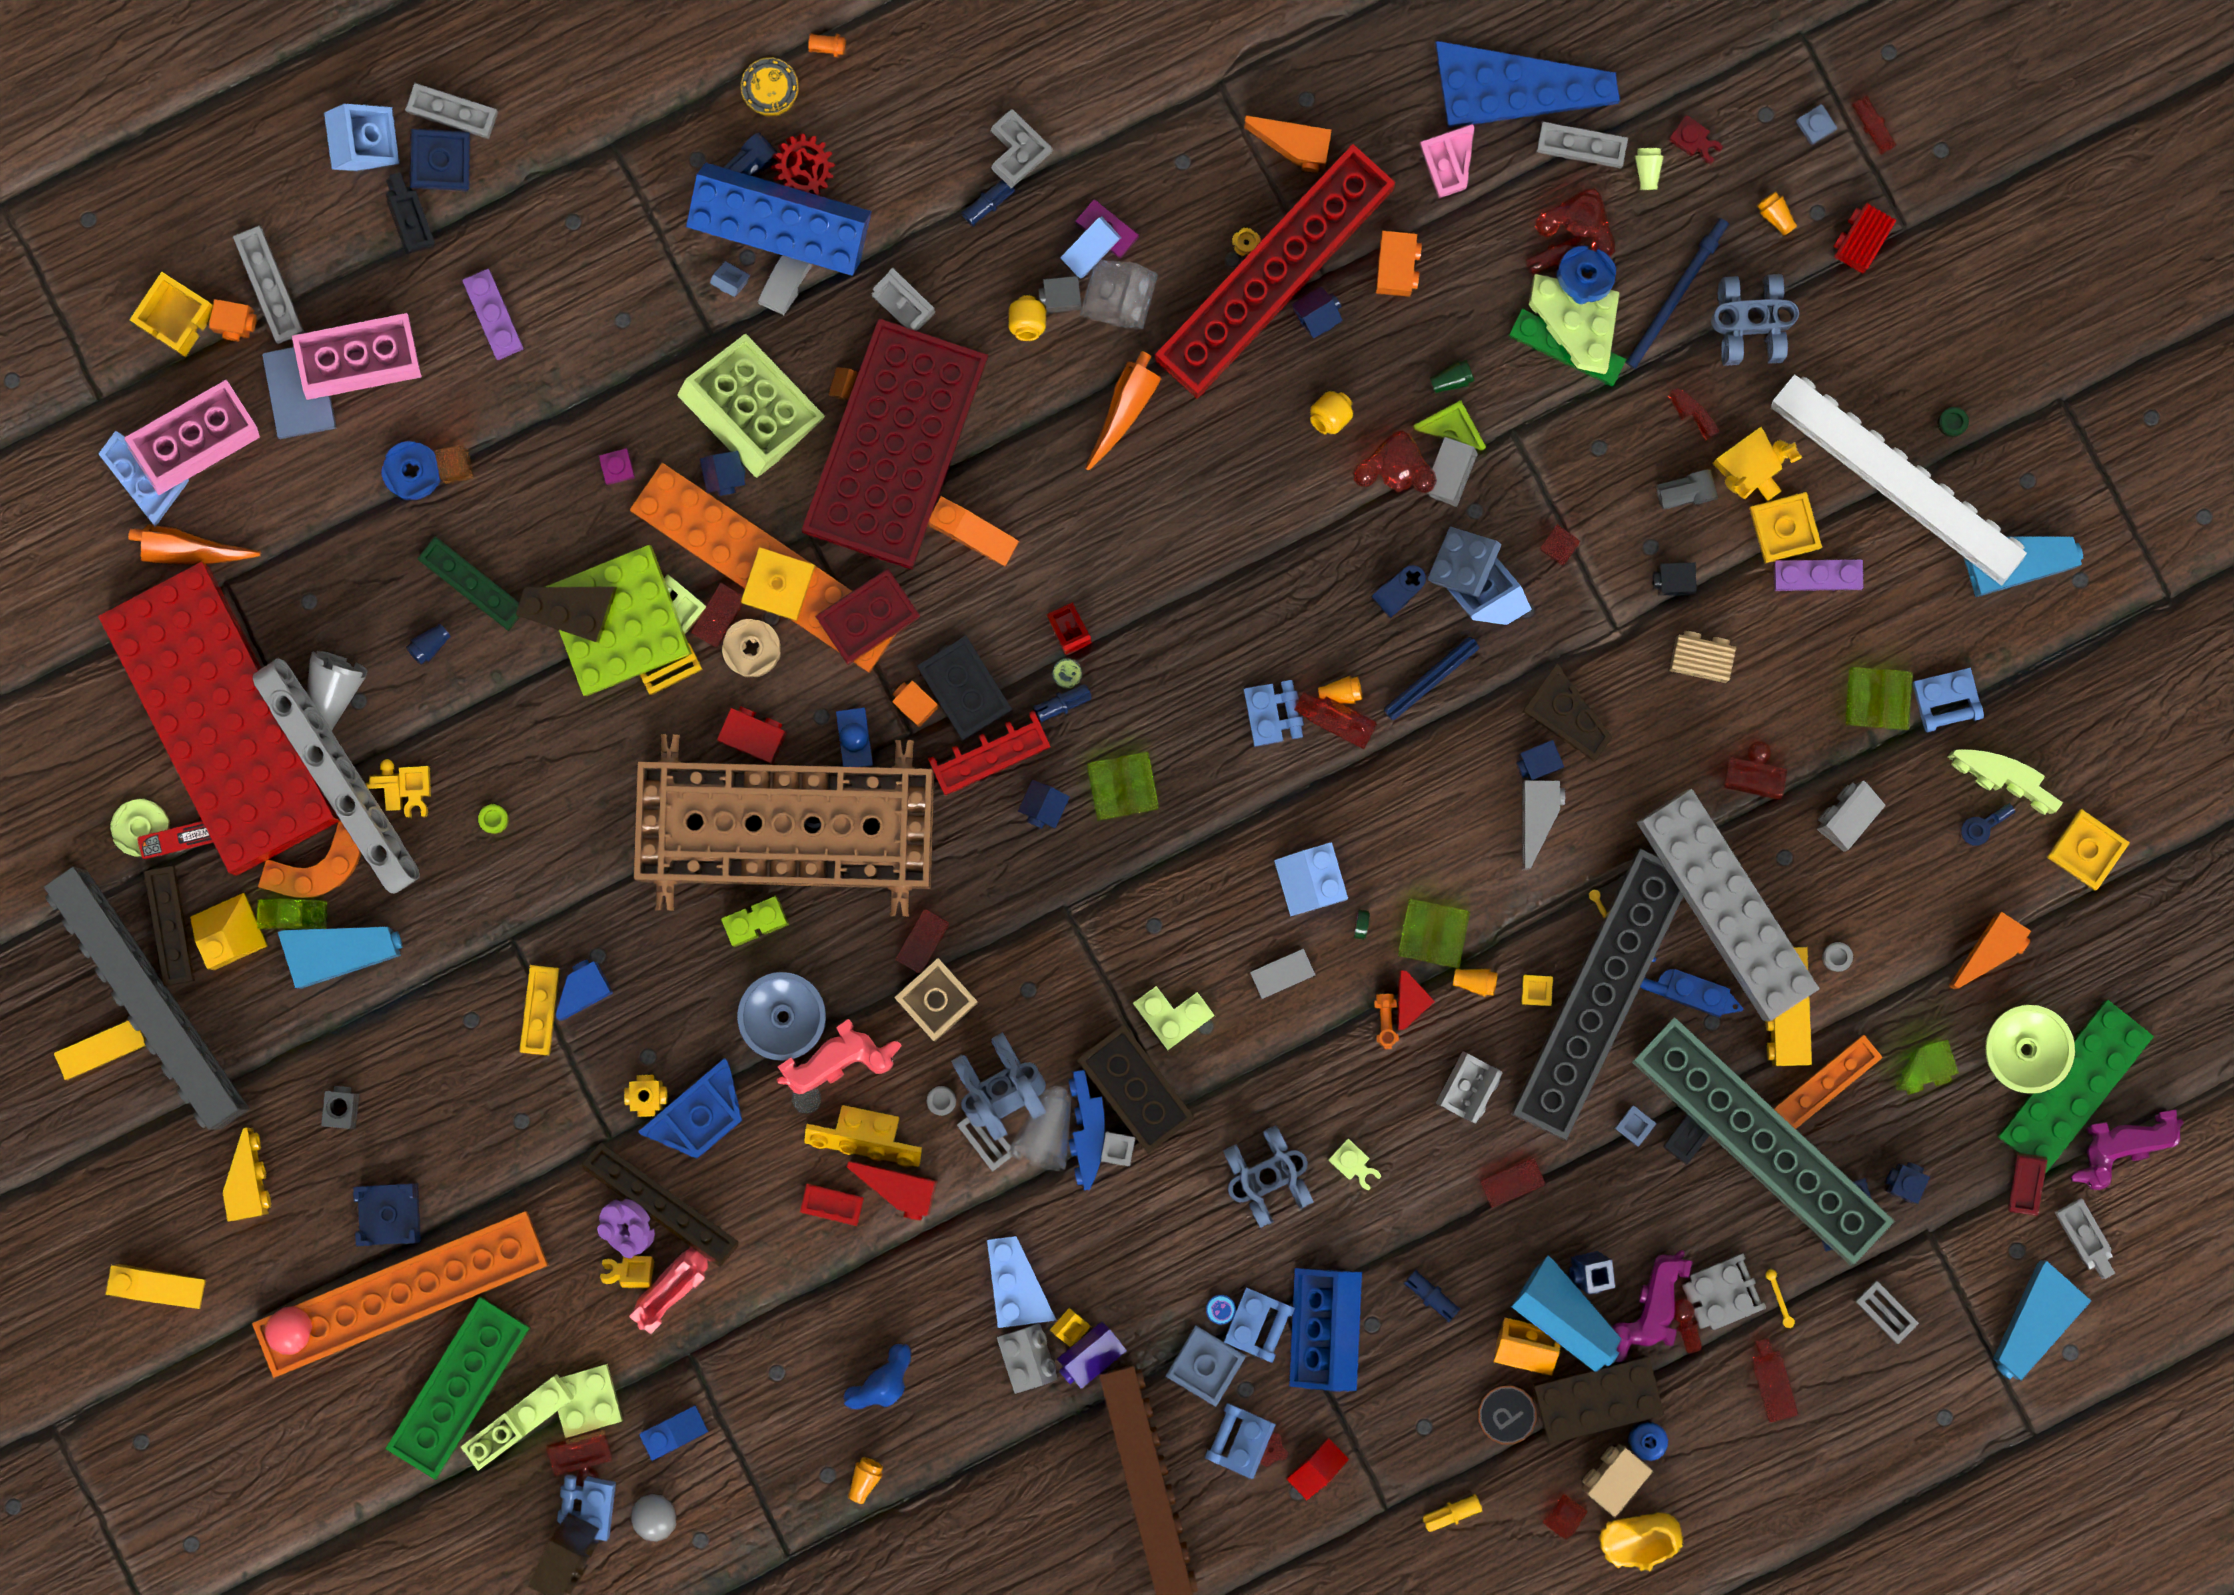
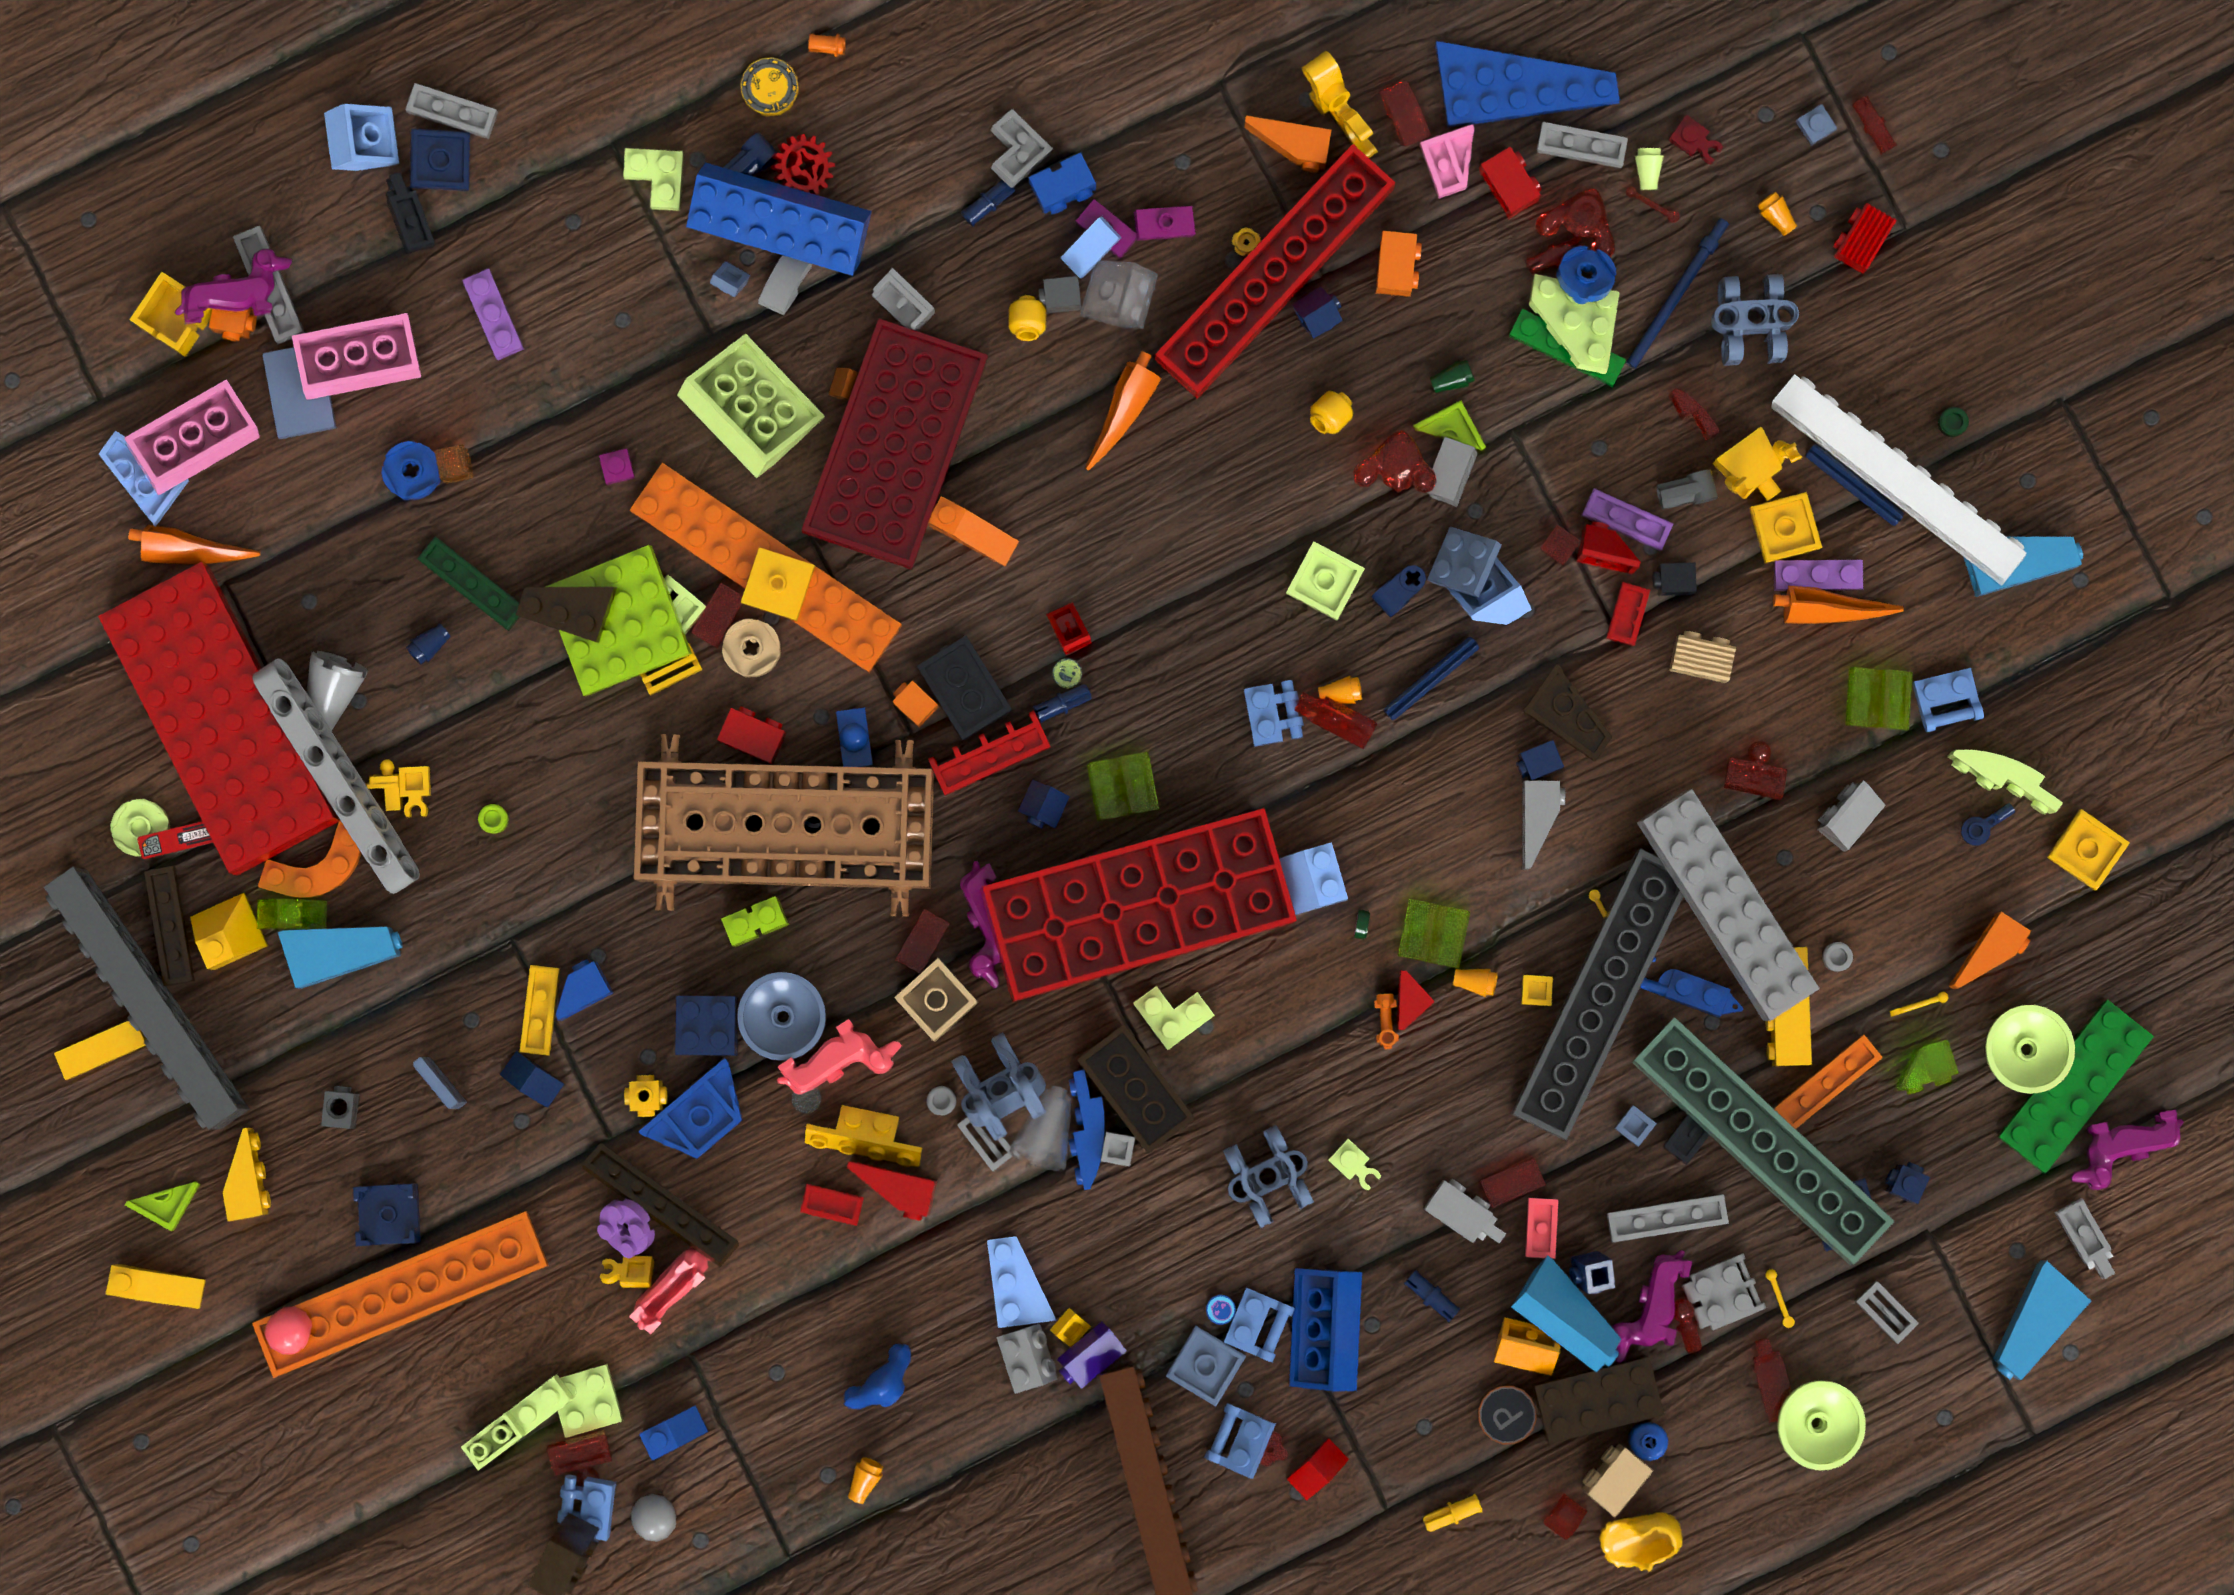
green plate [386,1297,531,1480] -> none
dark blue brick [700,451,745,496] -> none
dark red tile [815,568,921,665] -> none
light grey tile [1250,949,1315,999] -> none
light grey bracket [1436,1051,1502,1123] -> none
dark red tile [2008,1153,2047,1216] -> none
none -> lime tile [125,1181,201,1231]
none -> magenta animal [175,249,292,324]
none -> sand blue tile [413,1057,467,1109]
none -> dark blue slope [500,1050,565,1108]
none -> yellowish green plate [623,148,684,211]
none -> dark blue brick [675,996,738,1056]
none -> magenta animal [960,861,1000,989]
none -> red brick [980,808,1297,1002]
none -> blue brick [1029,152,1096,214]
none -> magenta plate [1134,206,1195,240]
none -> yellowish green plate [1286,541,1365,620]
none -> yellow piece [1302,51,1378,158]
none -> clear red slope [1379,80,1431,147]
none -> light grey hinge [1423,1179,1506,1244]
none -> red brick [1479,147,1542,219]
none -> coral plate [1525,1198,1558,1259]
none -> red slope [1576,521,1640,575]
none -> medium lavender tile [1581,489,1673,551]
none -> red plate [1606,582,1650,647]
none -> light grey plate [1607,1194,1729,1242]
none -> clear red hinge [1626,187,1680,223]
none -> orange piece [1773,586,1904,624]
none -> yellowish green dish [1778,1380,1866,1470]
none -> dark blue axle [1806,444,1904,526]
none -> yellow hinge [1889,991,1949,1017]

